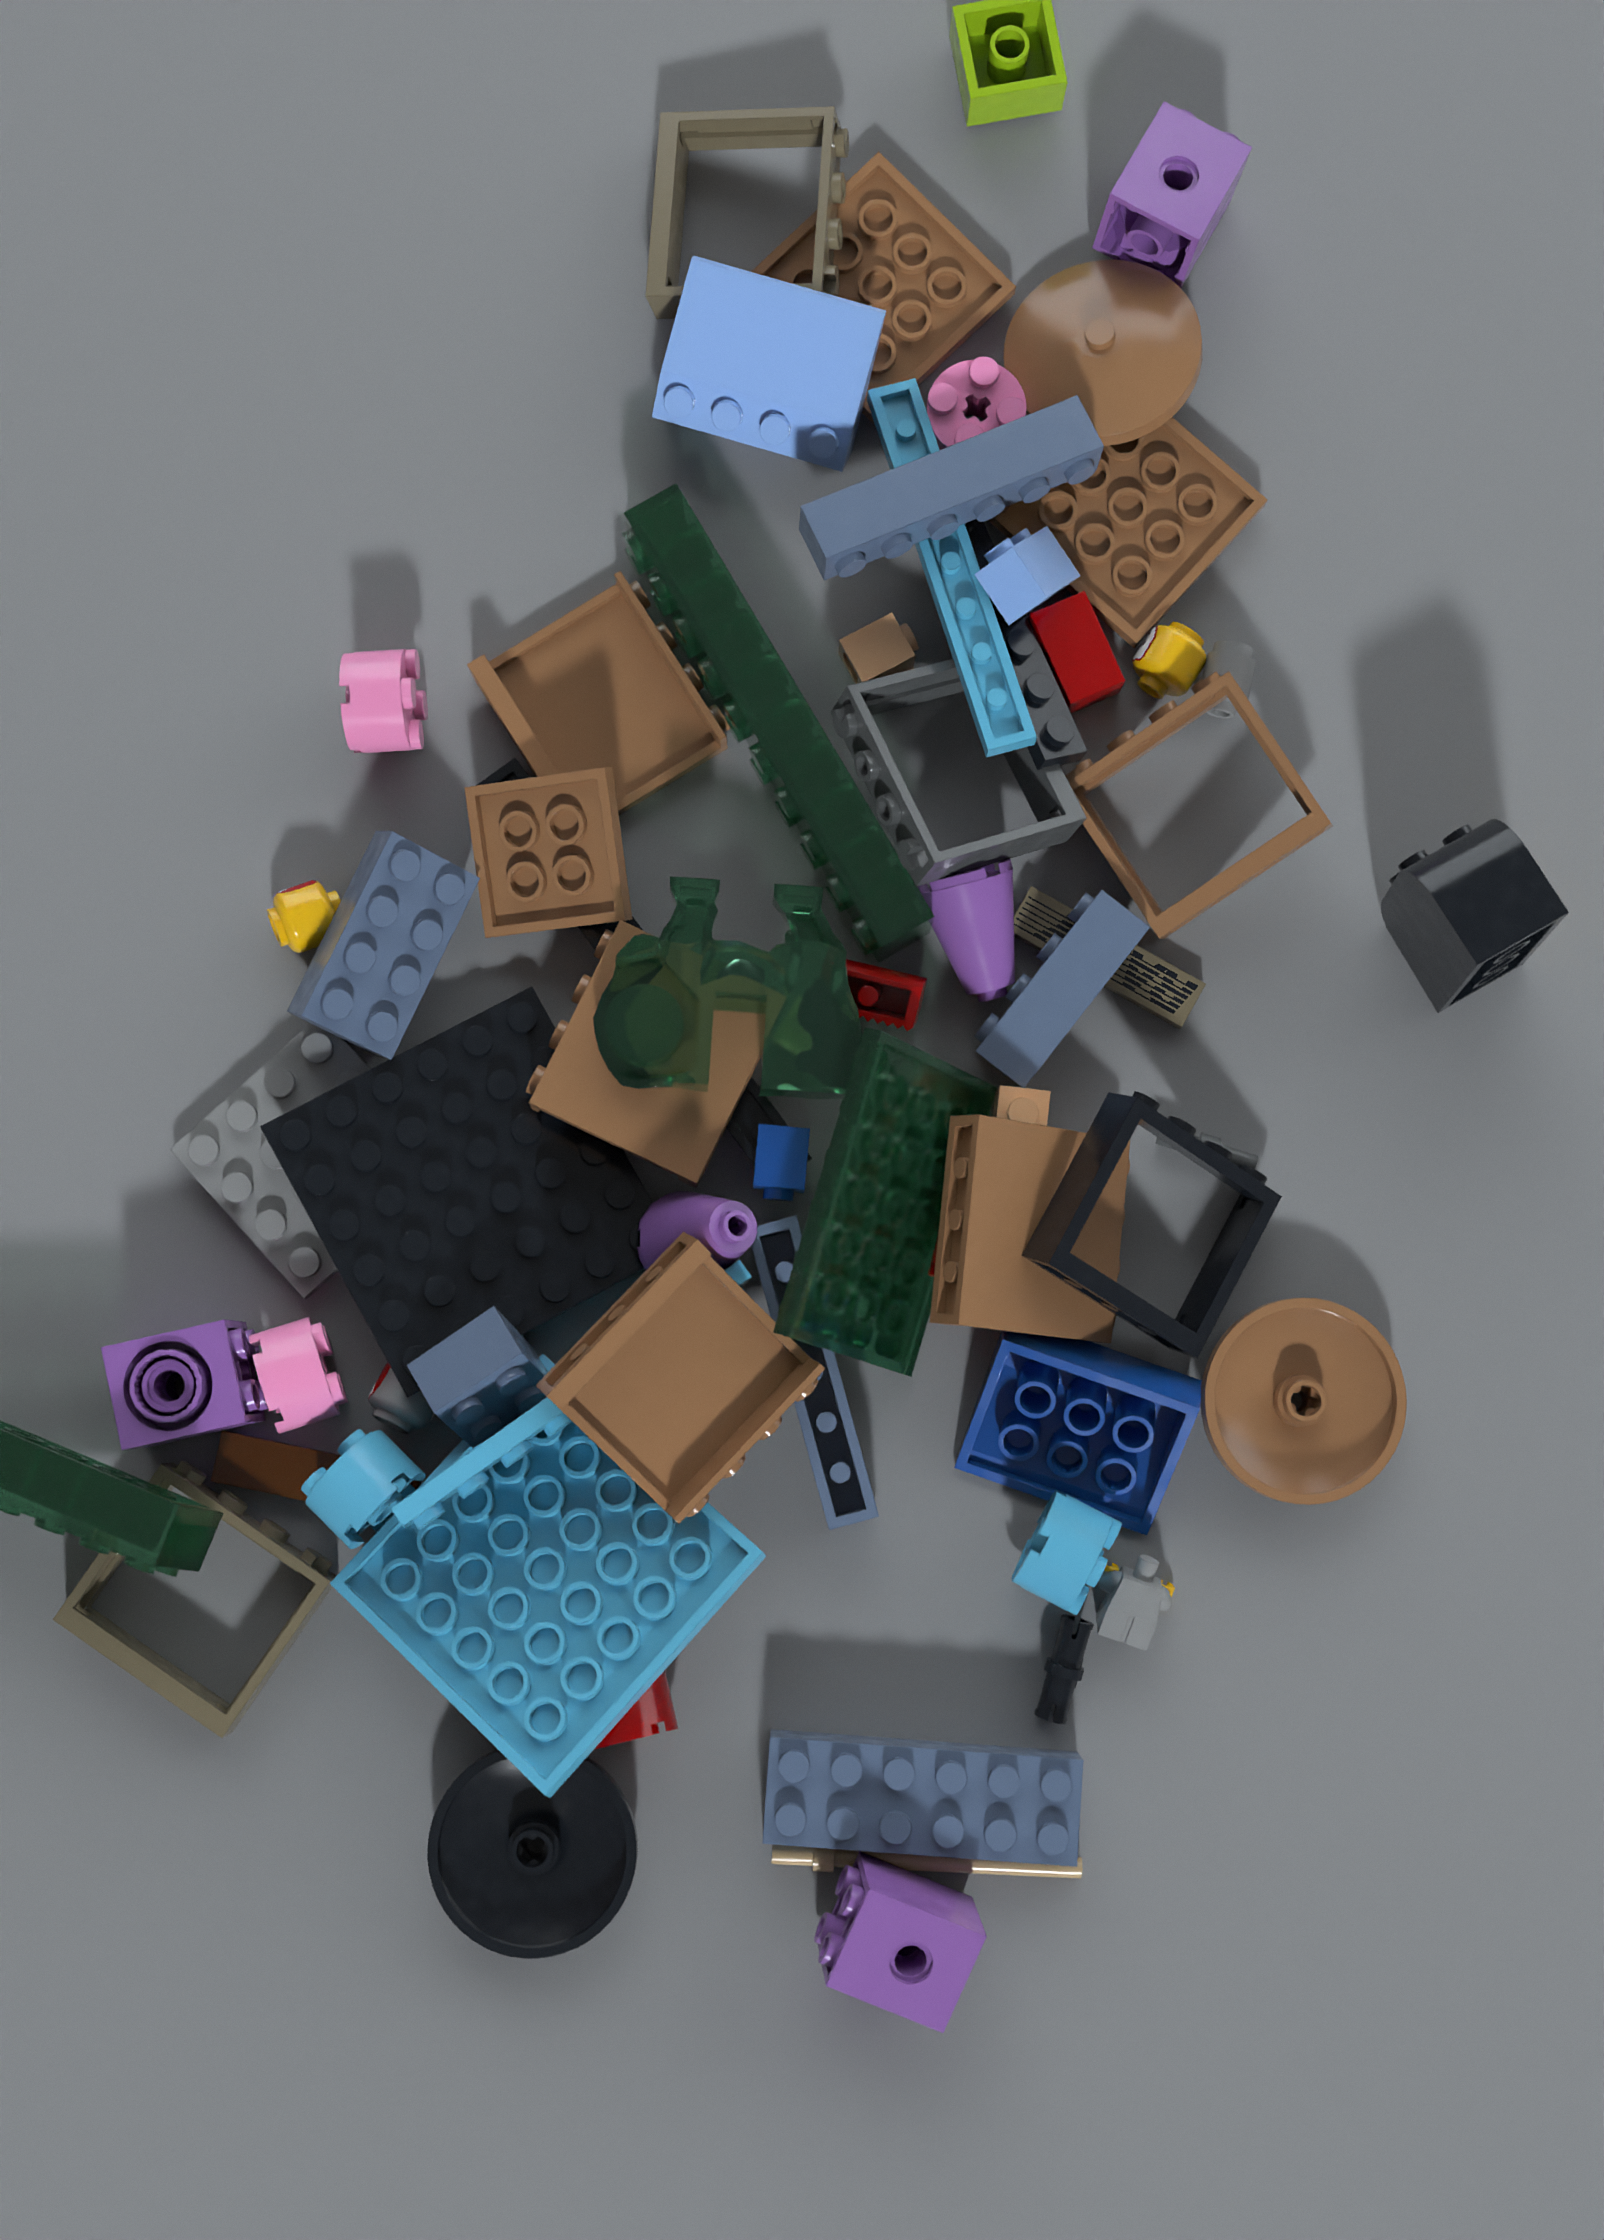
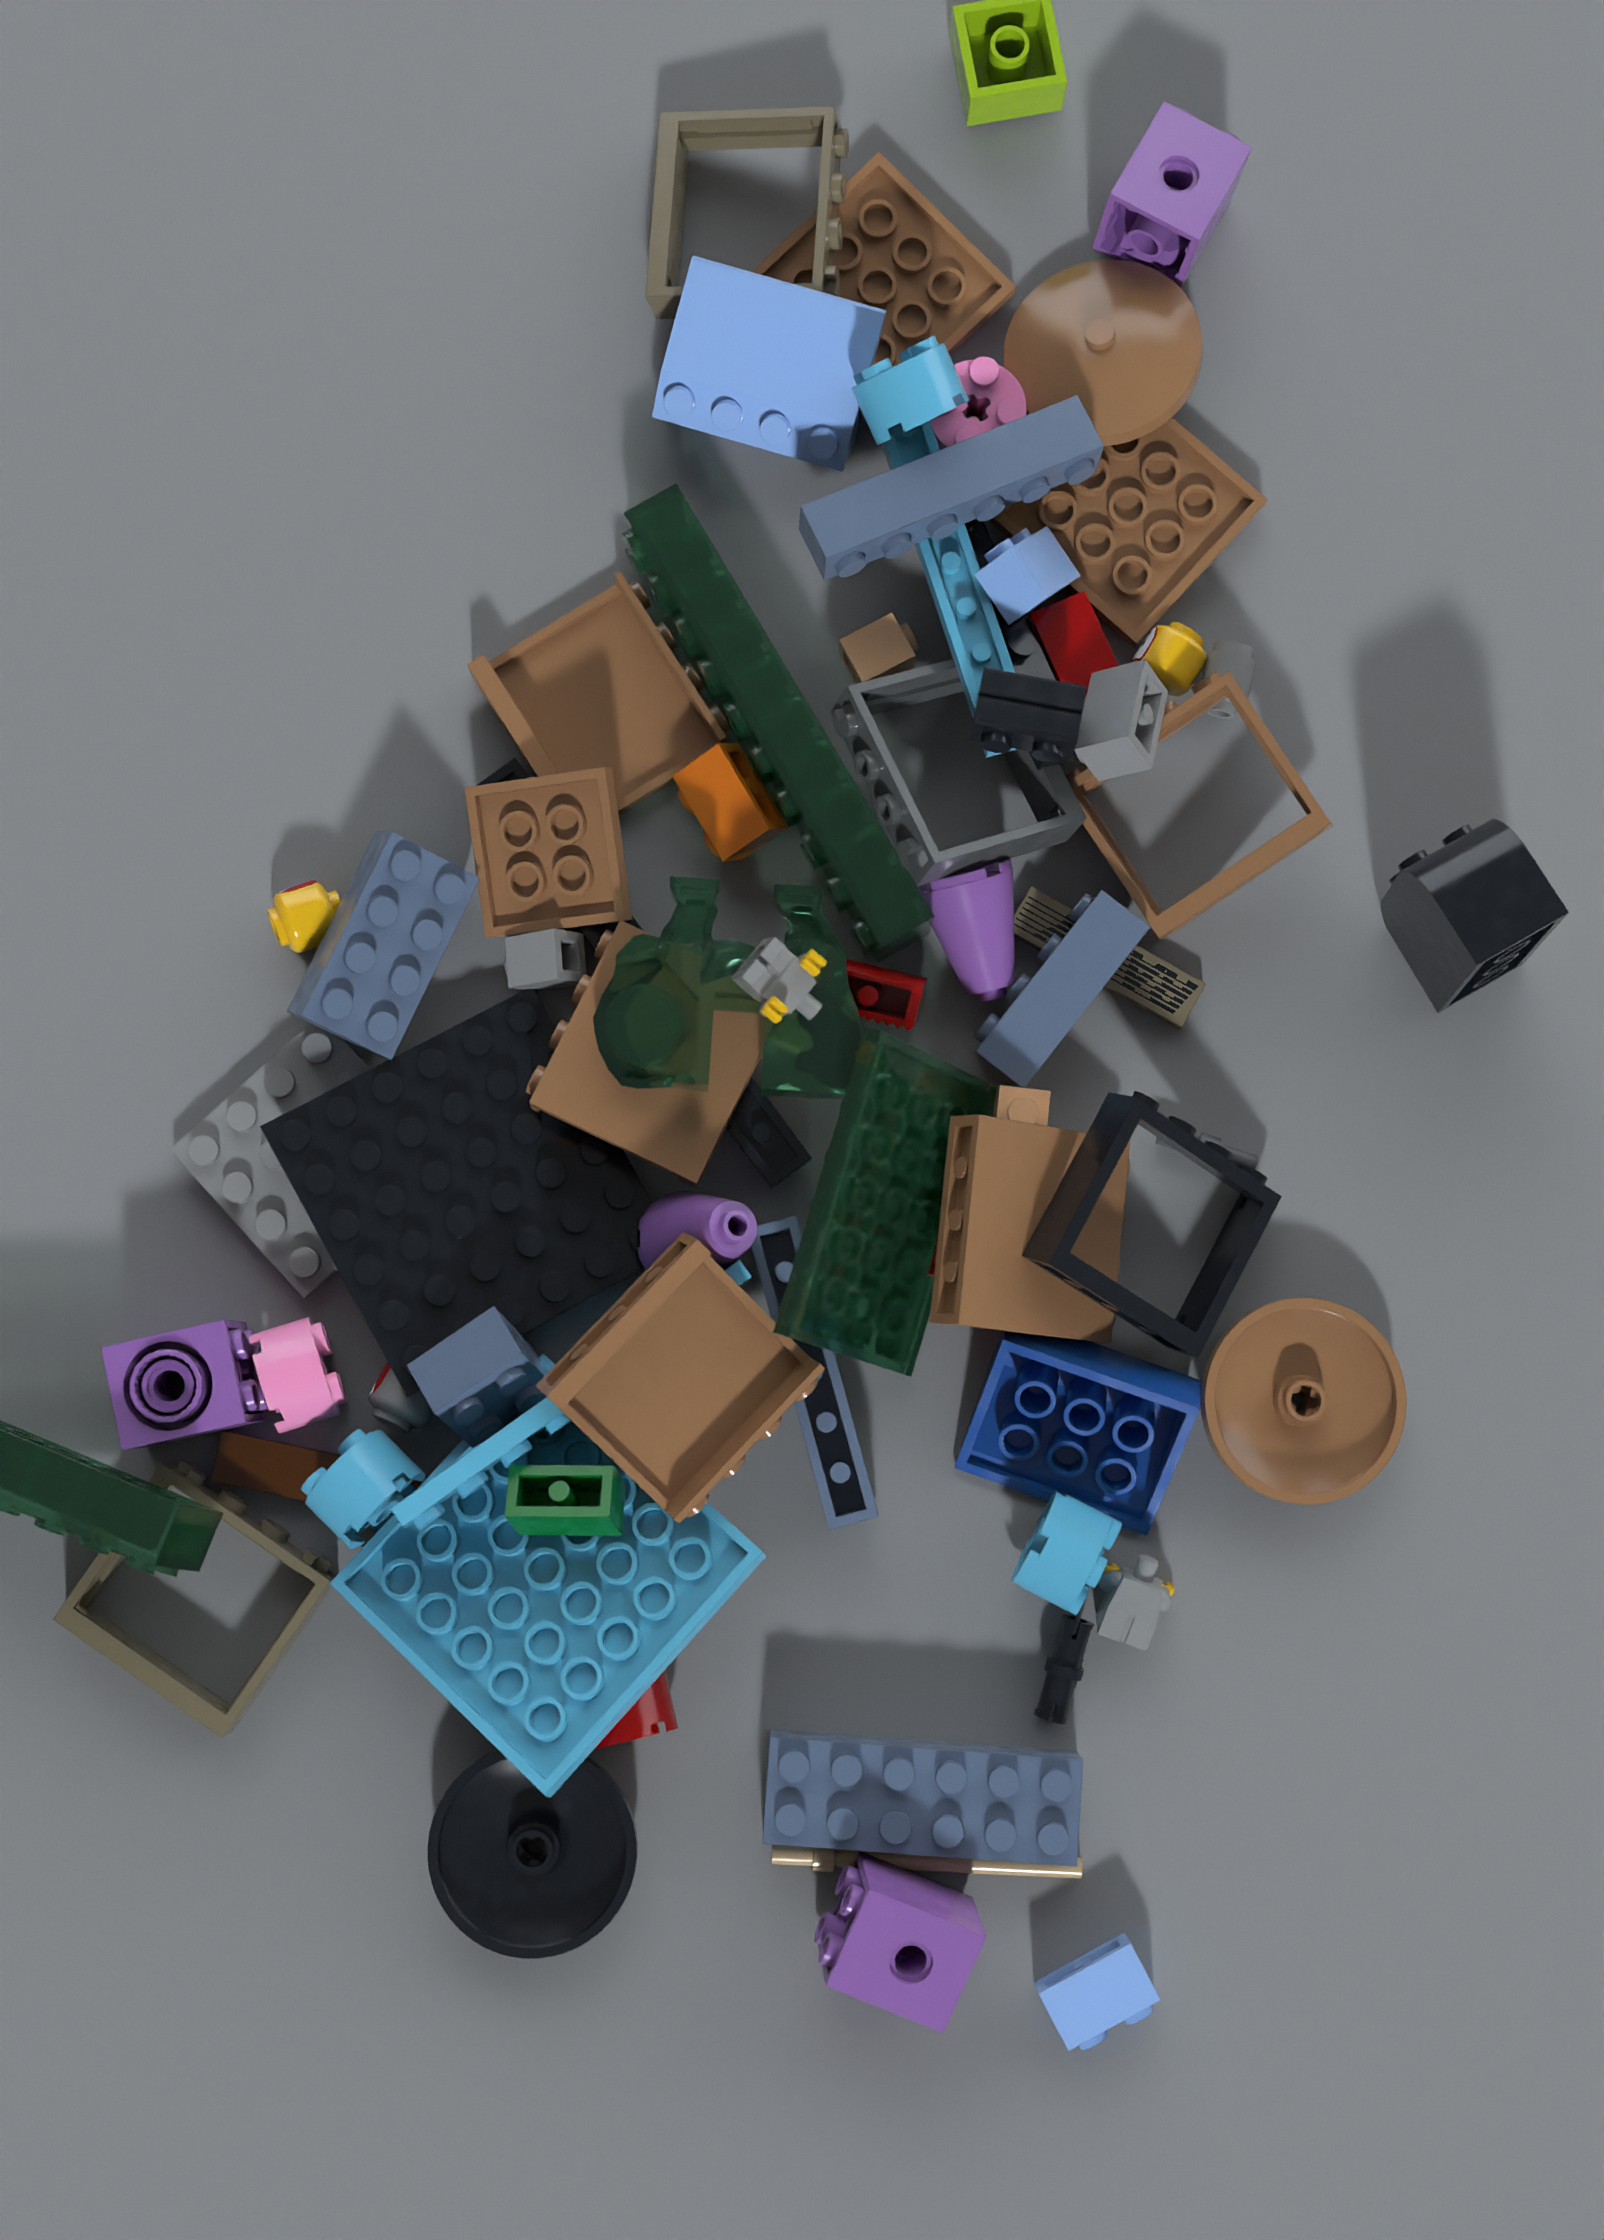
bright pink brick [339,649,428,753] -> none
blue brick [753,1124,810,1201] -> none
none -> light grey brick [504,928,586,992]
none -> green brick [504,1465,626,1536]
none -> orange brick [672,743,789,862]
none -> light grey piece [731,937,827,1024]
none -> medium azure brick [851,335,970,445]
none -> black brick [970,667,1086,763]
none -> light blue brick [1034,1933,1161,2051]
none -> light grey brick [1075,659,1168,782]

